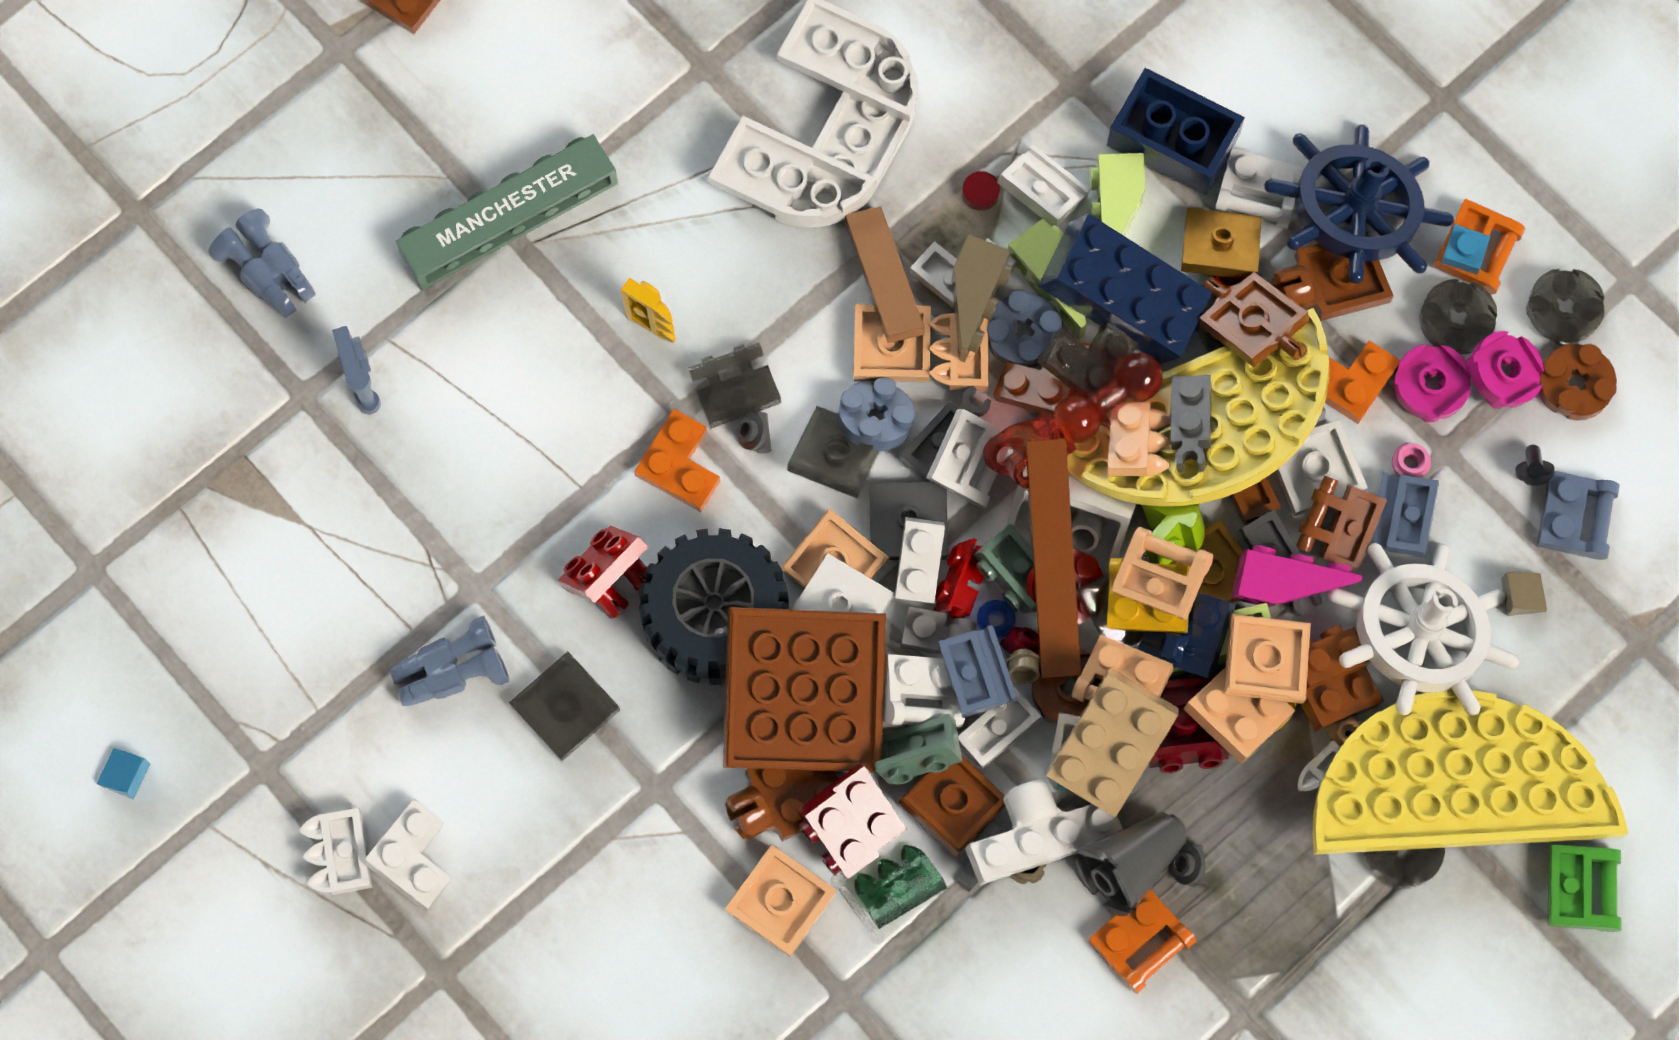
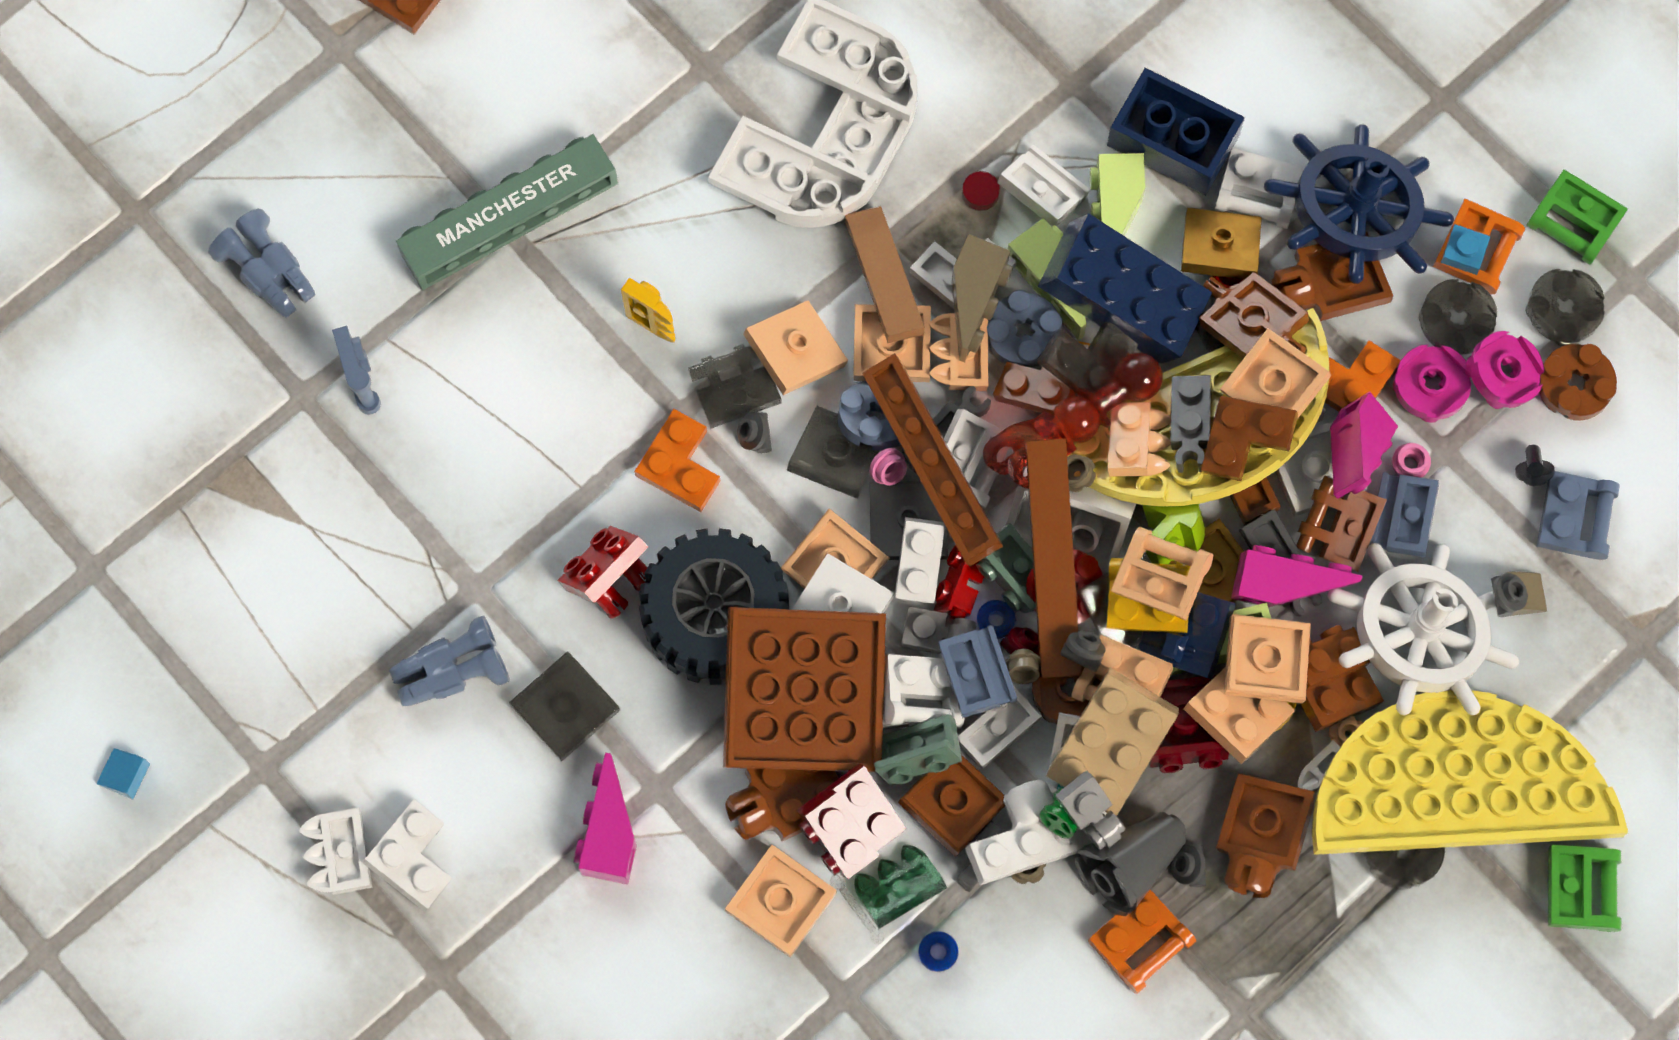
none -> dark pink slope [574,752,637,885]
none -> light nougat plate [743,301,848,395]
none -> dark orange plate [862,353,1003,566]
none -> bright pink plate [869,448,907,486]
none -> clear blue plate [918,931,959,972]
none -> green wheel [1039,787,1077,839]
none -> light grey plate [1055,770,1125,850]
none -> dark grey plate [1060,630,1106,672]
none -> dark tan plate [1067,454,1096,492]
none -> dark orange plate [1201,396,1298,481]
none -> dark orange plate [1216,773,1317,898]
none -> light nougat plate [1220,328,1332,419]
none -> dark pink slope [1330,392,1398,499]
none -> dark grey plate [1491,573,1528,617]
none -> bright green plate [1526,169,1628,266]

